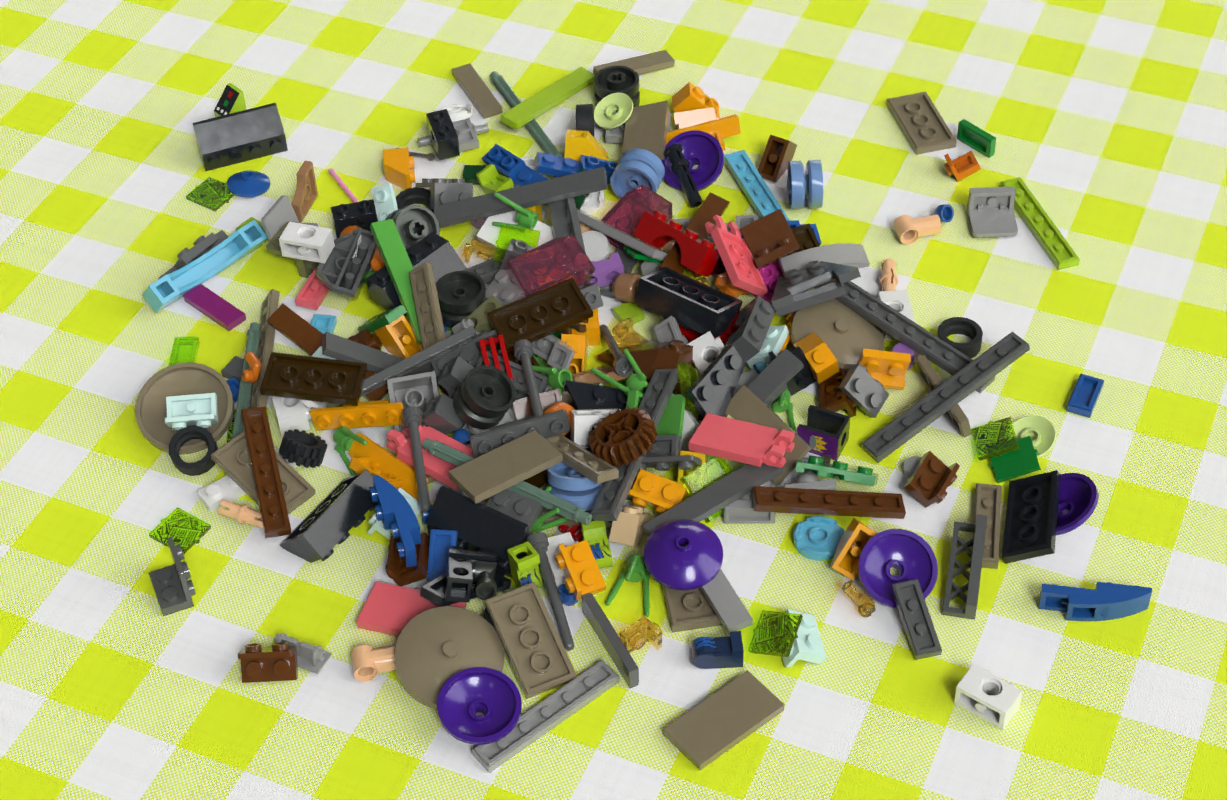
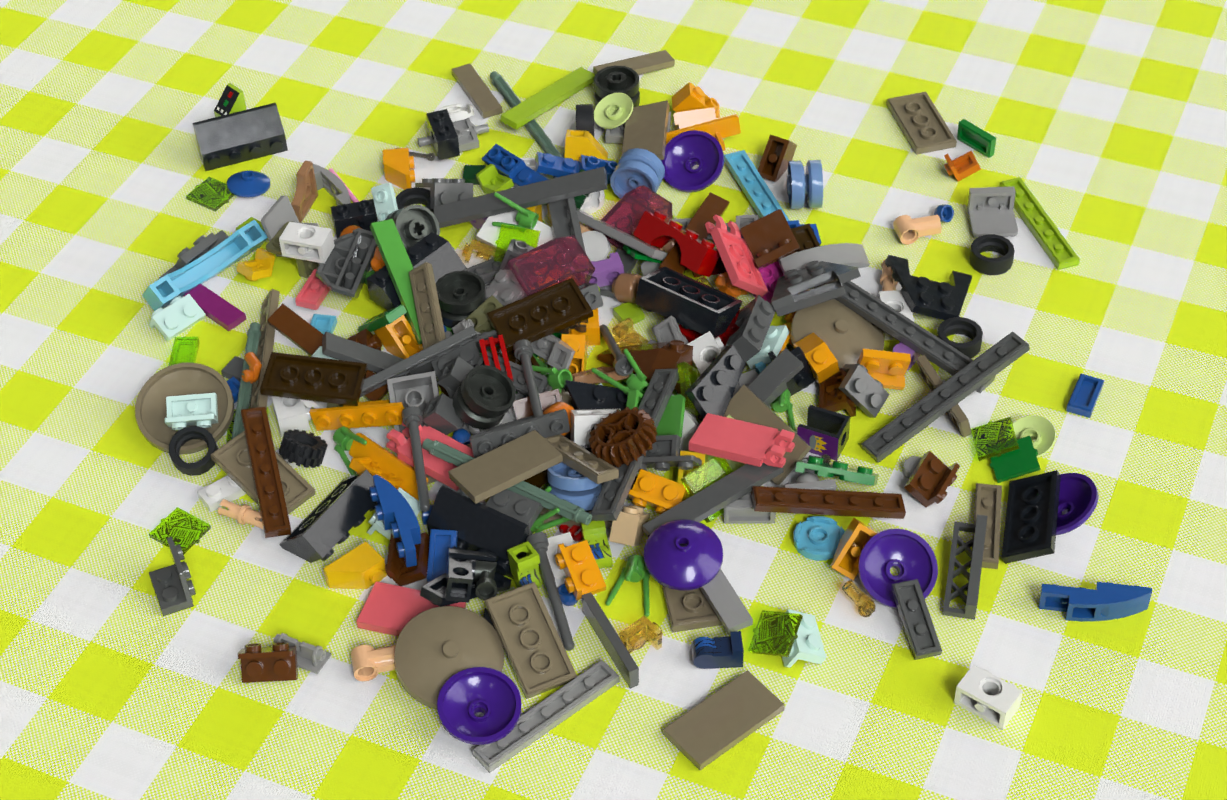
black pin [664,144,703,208] -> none
none -> light aqua bracket [149,294,206,342]
none -> yellow bracket [236,248,275,281]
none -> light grey slope [313,164,351,206]
none -> yellow slope [323,541,387,589]
none -> black wing [885,254,972,320]
none -> black tyre [969,234,1015,275]

